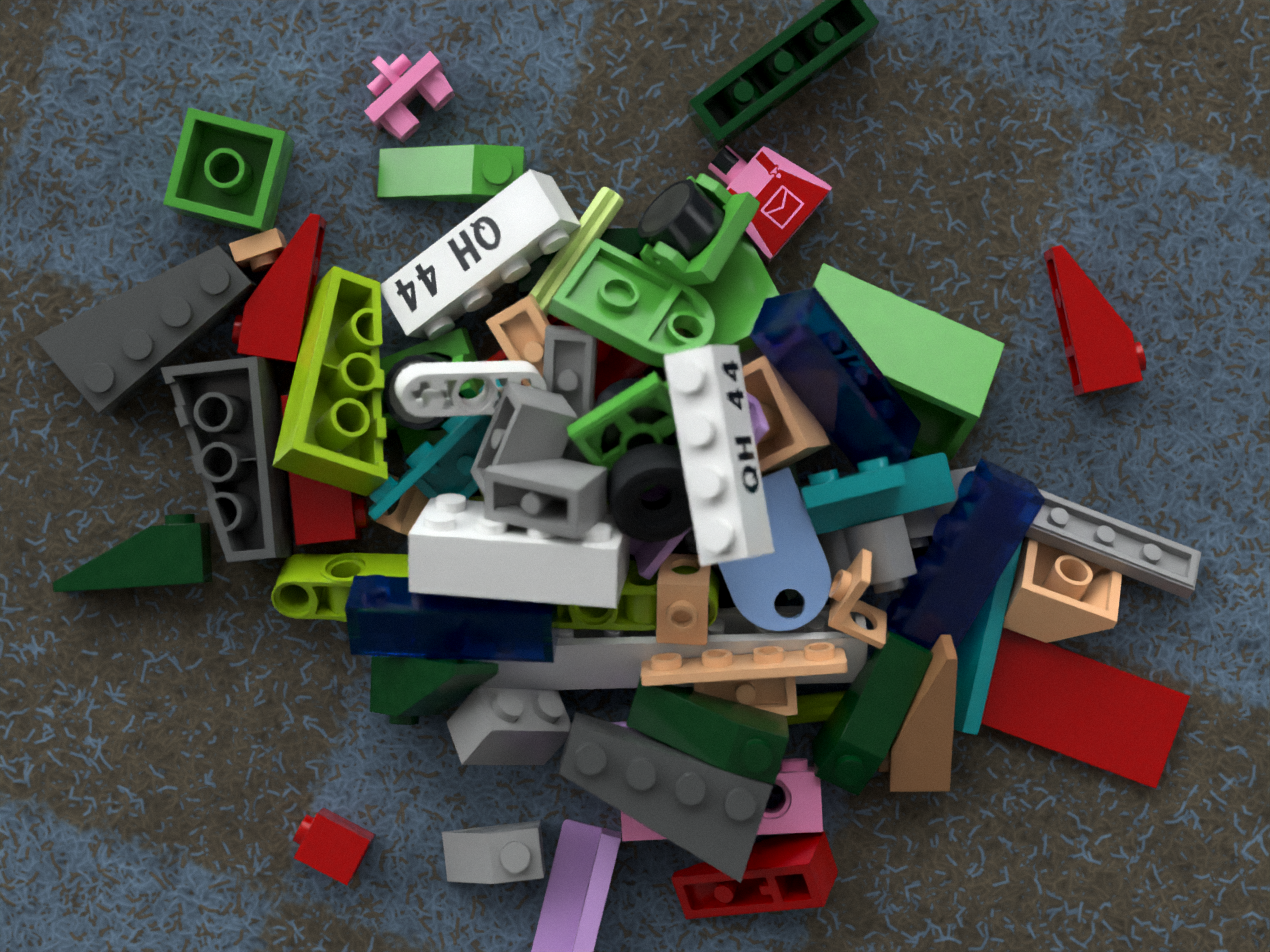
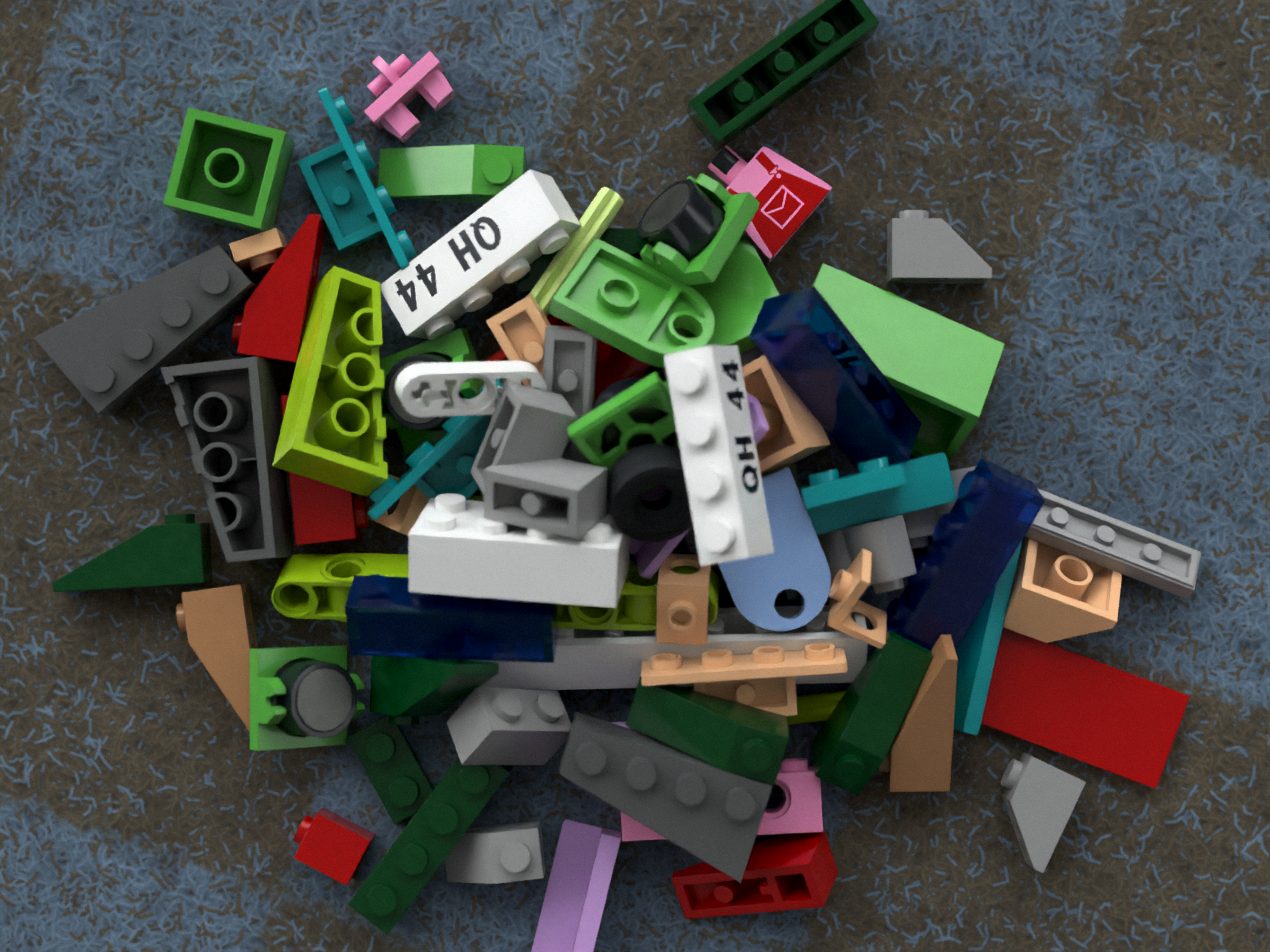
red slope [1043,245,1146,396] -> none
none -> medium nougat slope [176,583,258,732]
none -> piece [250,645,365,751]
none -> teal bracket [297,87,418,271]
none -> dark green plate [347,715,434,824]
none -> dark green arch [348,757,513,935]
none -> light grey slope [887,210,992,284]
none -> light grey slope [1001,752,1086,873]

